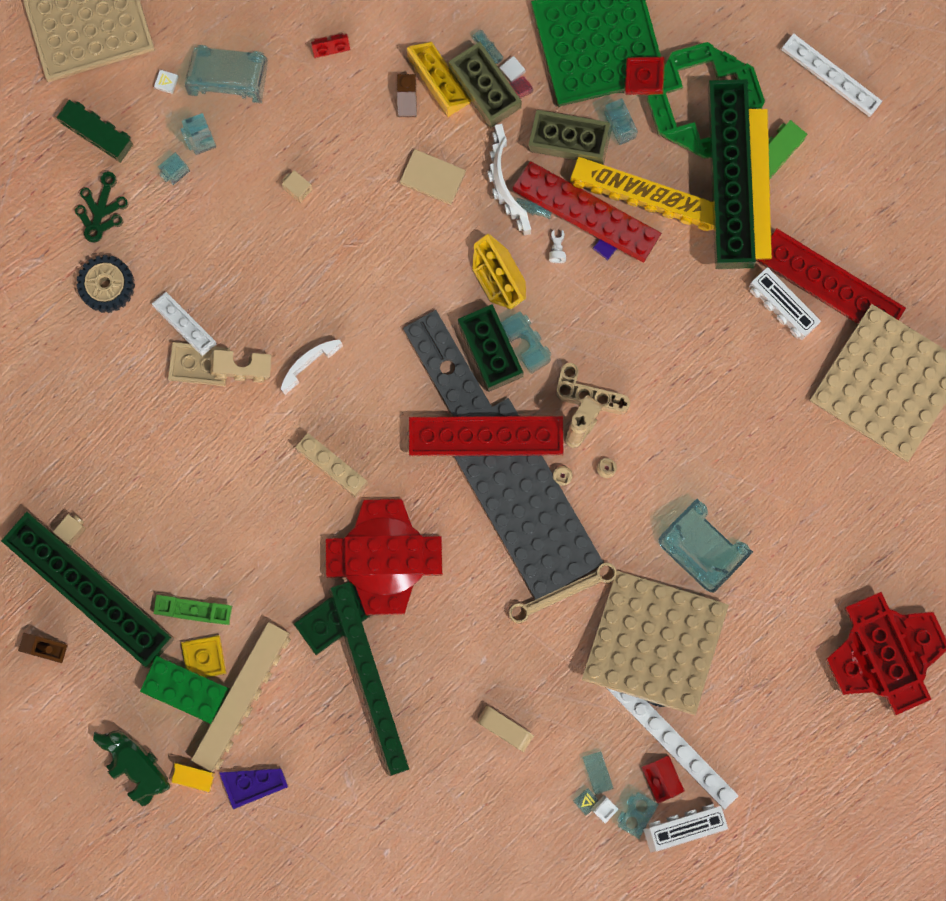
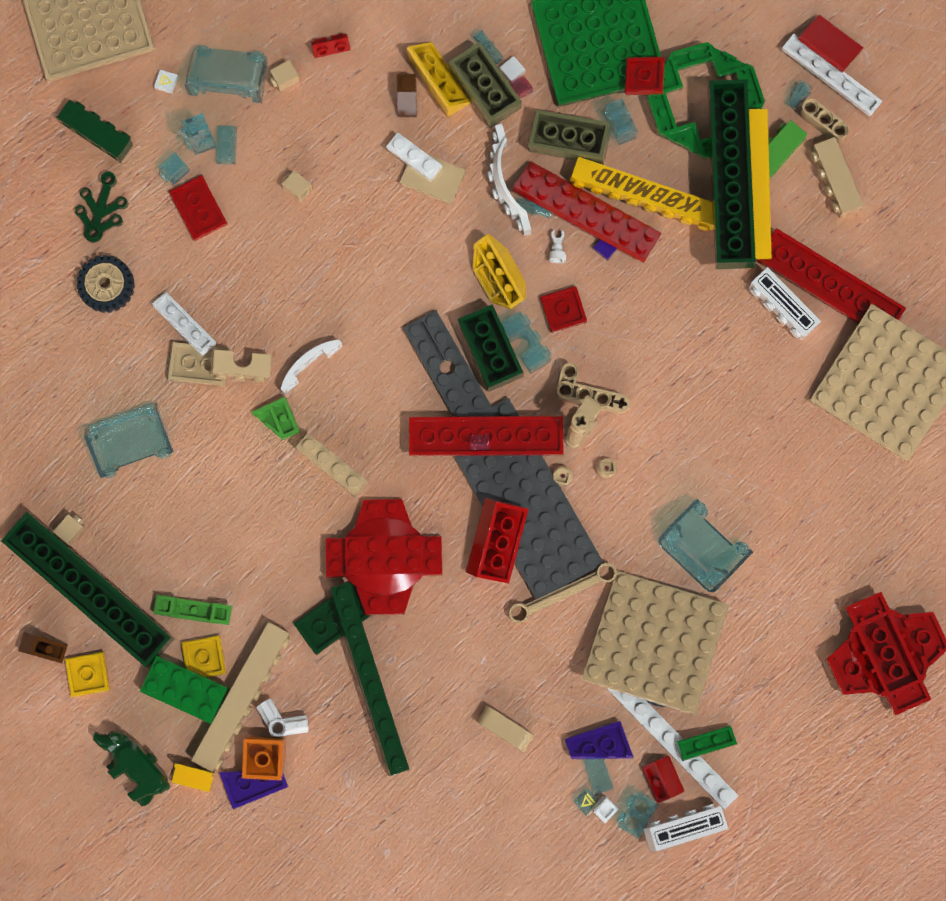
none -> yellow tile [65,652,110,698]
none -> clear light blue windscreen [84,403,174,478]
none -> red tile [169,175,228,241]
none -> clear light blue plate [216,126,237,164]
none -> orange slope [242,735,286,780]
none -> bright green wing [252,397,301,440]
none -> white piece [256,698,309,737]
none -> tan brick [269,60,300,92]
none -> white plate [386,132,442,181]
none -> red slope [465,498,529,584]
none -> clear pink slope [470,435,490,450]
none -> red tile [540,286,587,333]
none -> dark purple wing [565,721,634,759]
none -> green tile [676,725,737,761]
none -> clear light blue cone [787,80,812,109]
none -> red tile [798,14,864,73]
none -> tan beam [800,99,849,143]
none -> tan brick [810,137,863,218]

